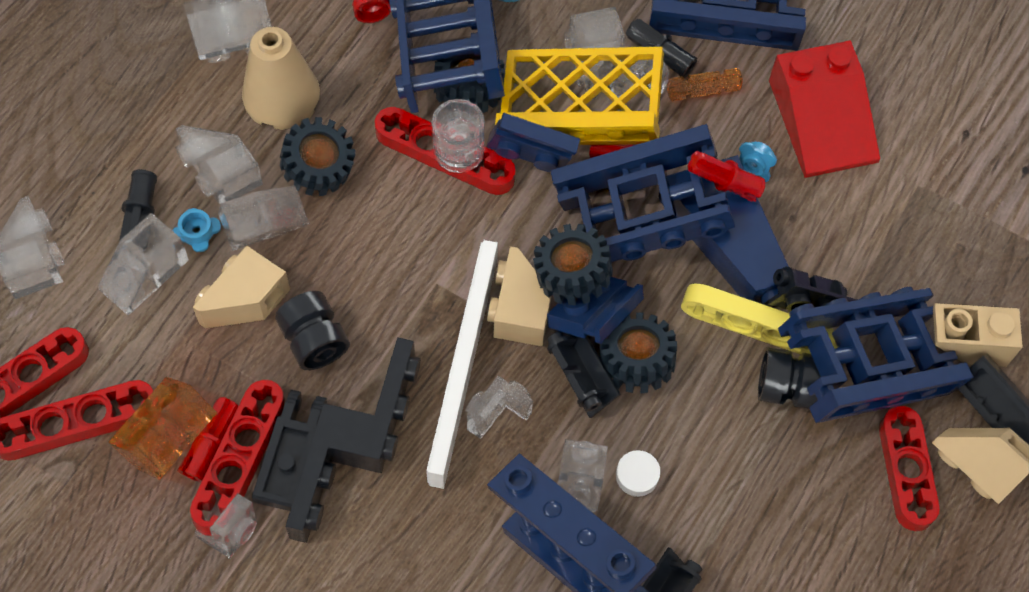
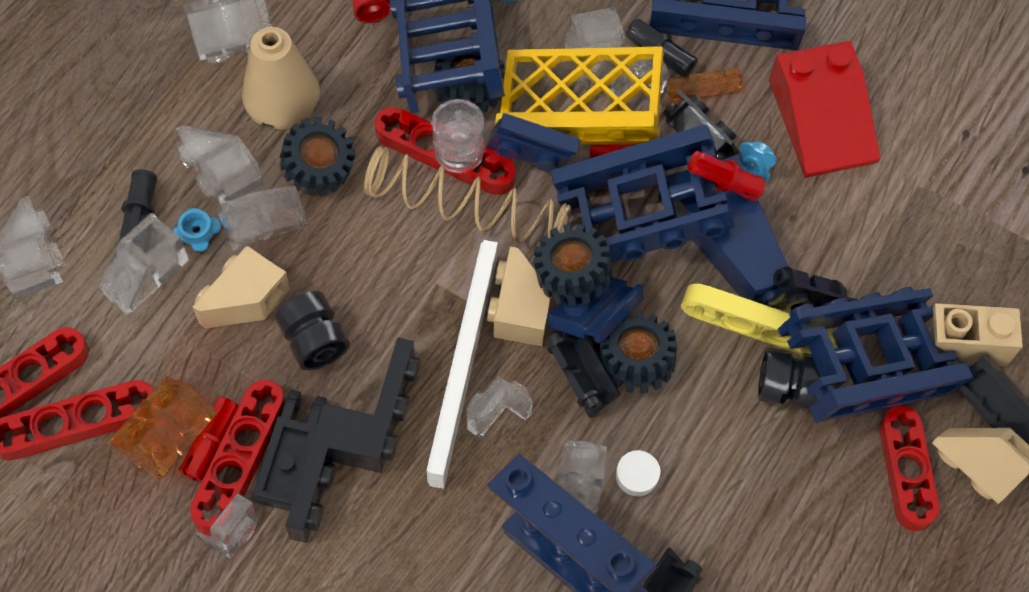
none -> tan piece [364,146,571,243]
none -> black hinge [663,89,739,160]

